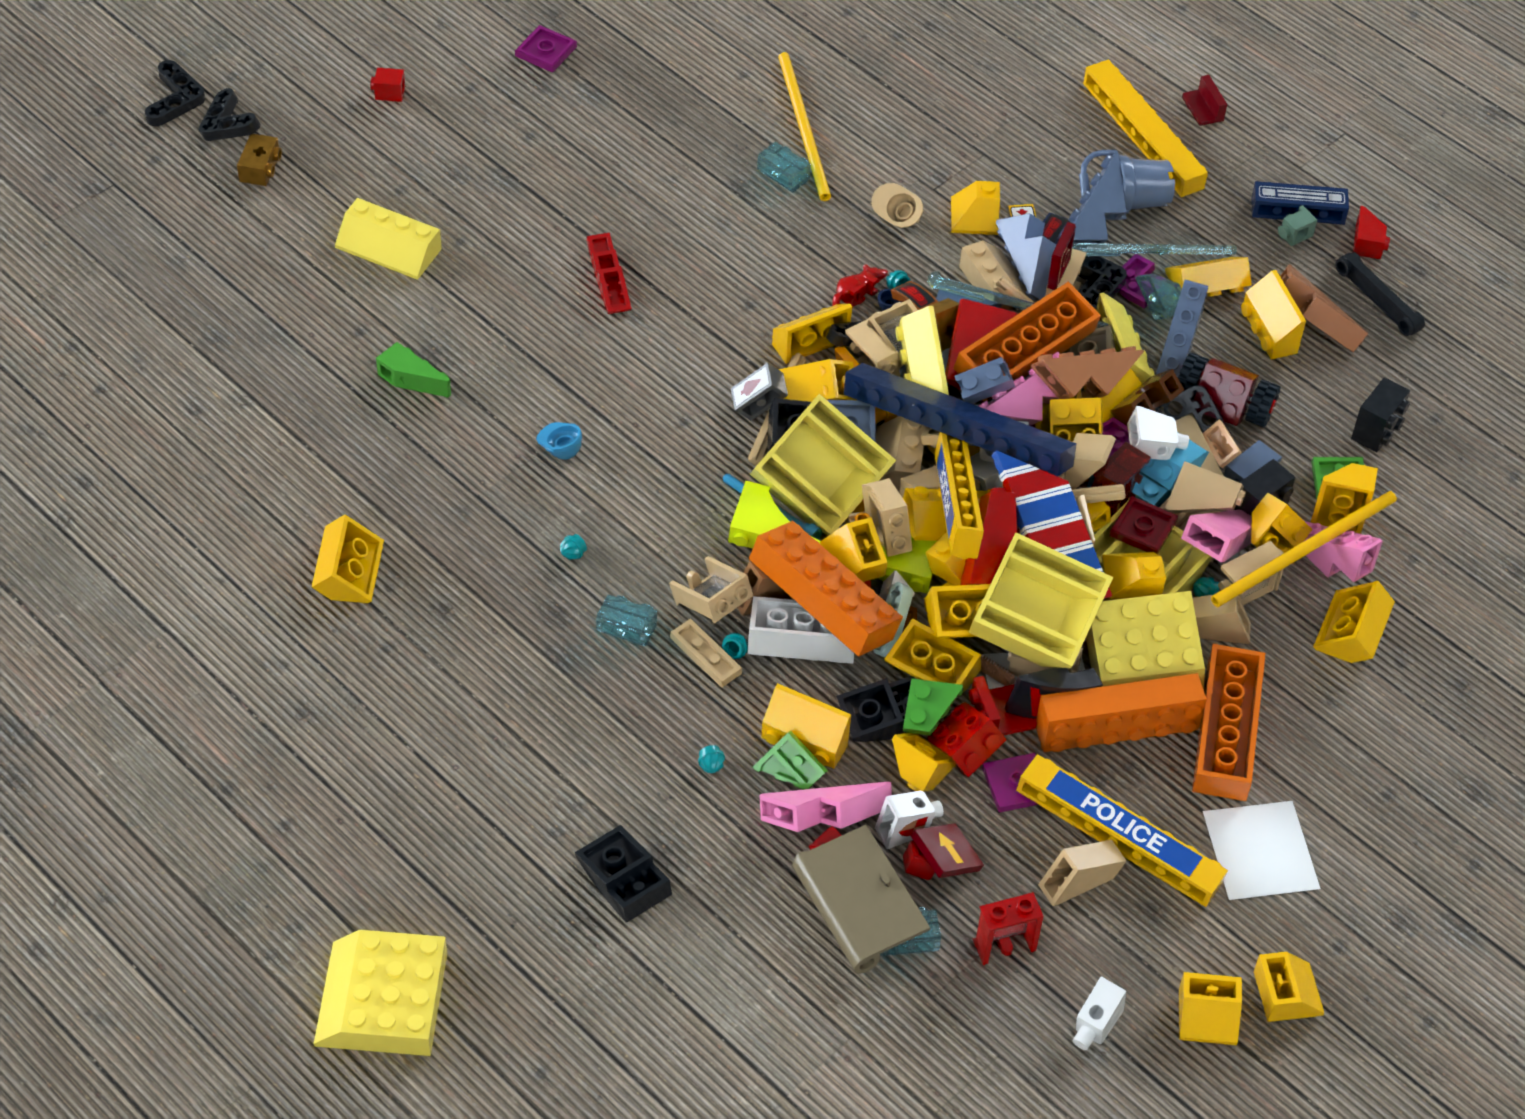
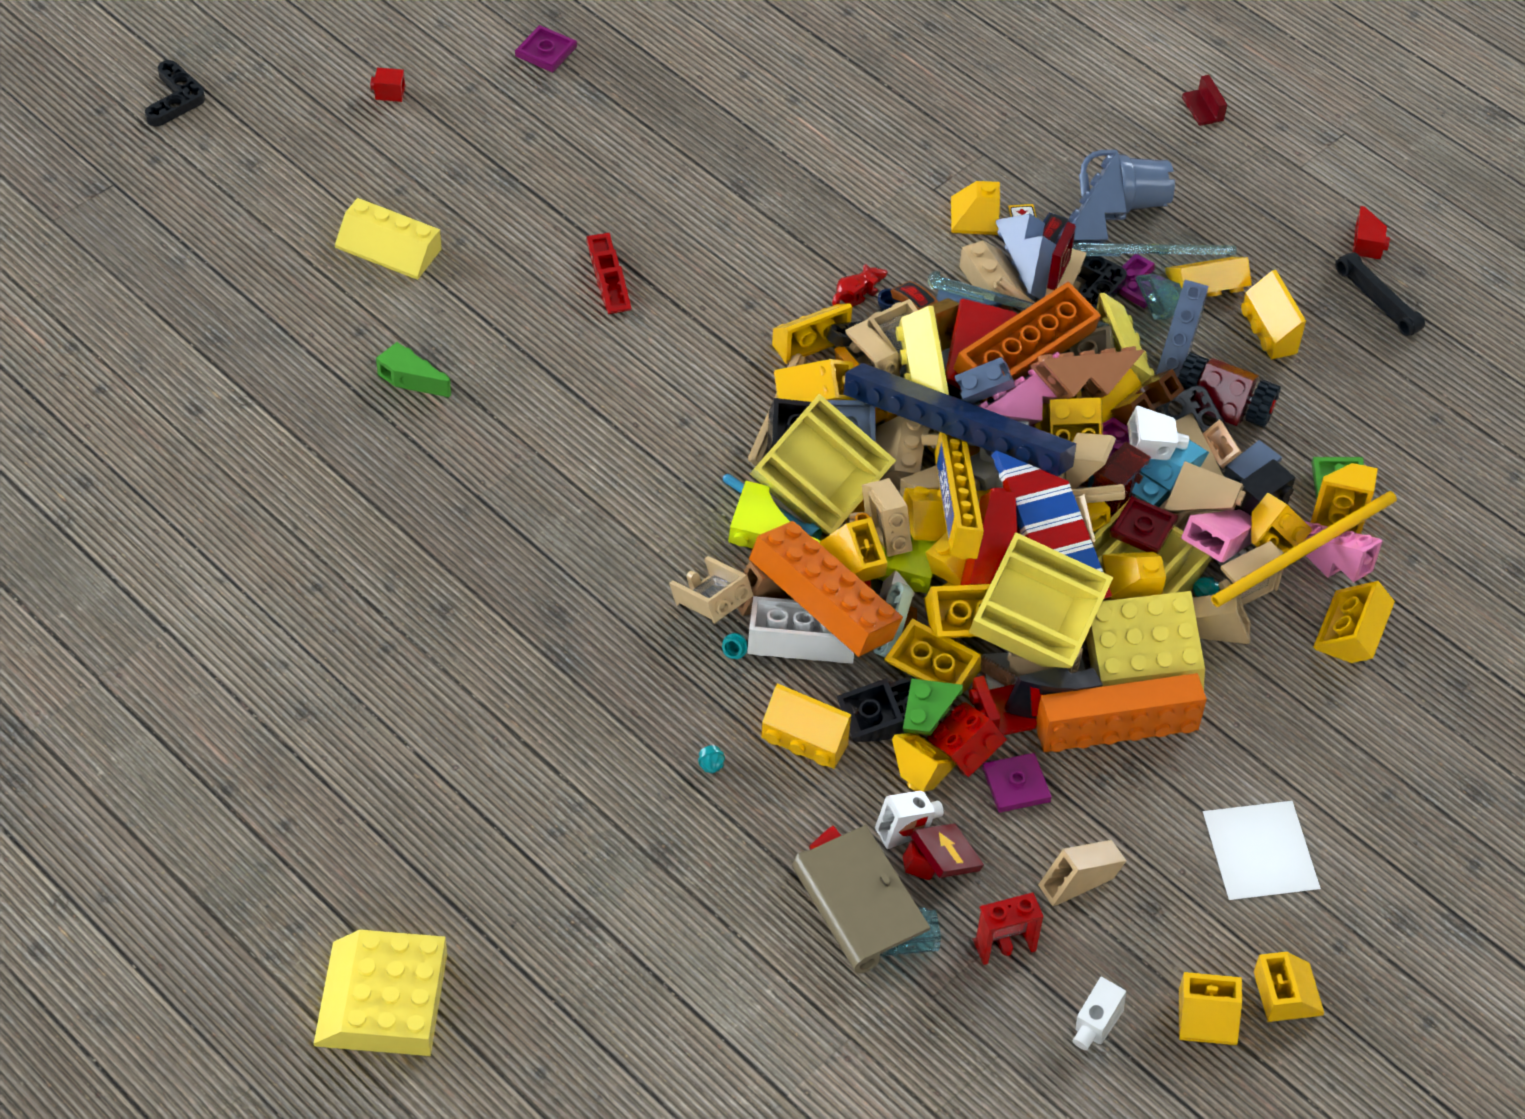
black beam [198,88,261,141] -> none
pearl gold brick [237,134,282,186] -> none
yellow slope [311,514,384,603] -> none
dark azure hat [536,422,582,460] -> none
teal plate [560,534,587,560] -> none
black slope [575,825,672,923] -> none
clear light blue brick [596,595,657,647] -> none
tan plate [670,618,742,688] -> none
dark grey brick [731,363,788,421] -> none
bright green wing [752,731,828,790] -> none
clear light blue brick [757,142,811,193] -> none
bright pink slope [760,782,892,832] -> none
yellow piece [778,52,831,201] -> none
tan piece [872,183,923,228] -> none
teal plate [886,270,911,289] -> none
brick [1016,754,1228,907] -> none
yellow brick [1083,59,1208,197] -> none
orange brick [1192,644,1266,801] -> none
dark blue brick [1251,181,1349,225] -> none
sand green brick [1278,206,1317,246] -> none
nougat slope [1280,264,1368,352] -> none
black brick [1351,377,1411,453] -> none

